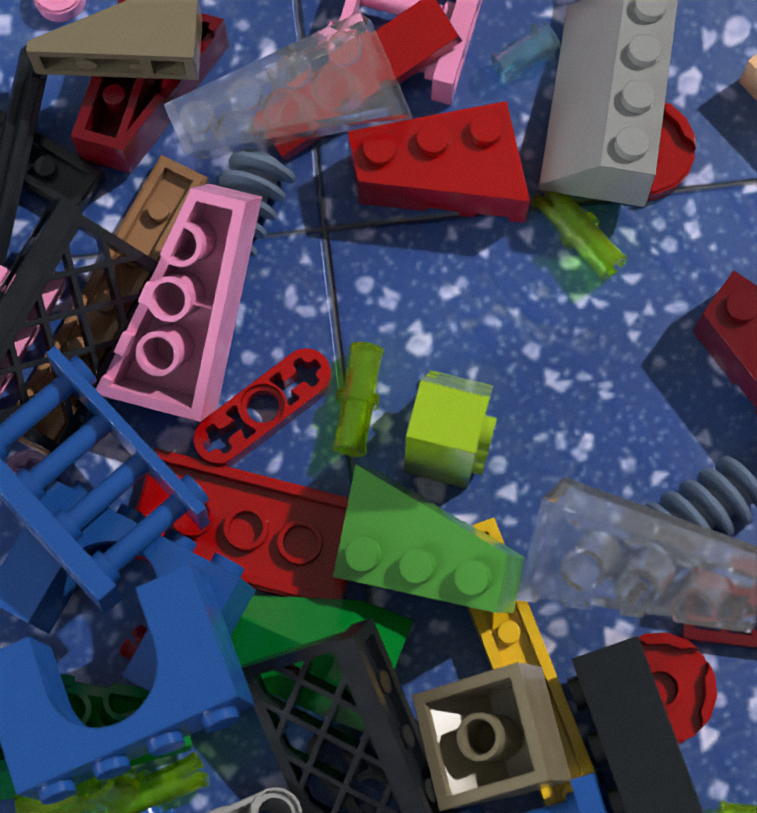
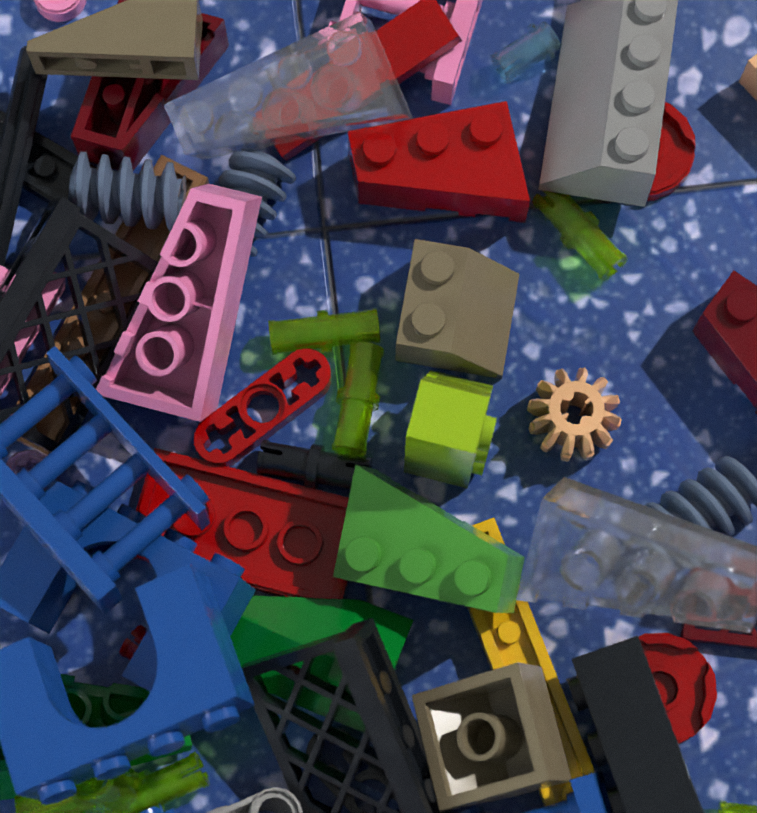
none -> sand blue piece [68,151,187,232]
none -> black pin [256,439,373,489]
none -> clear neon green pin [268,308,381,355]
none -> dark tan slope [395,239,520,379]
none -> light nougat gear [527,367,622,462]

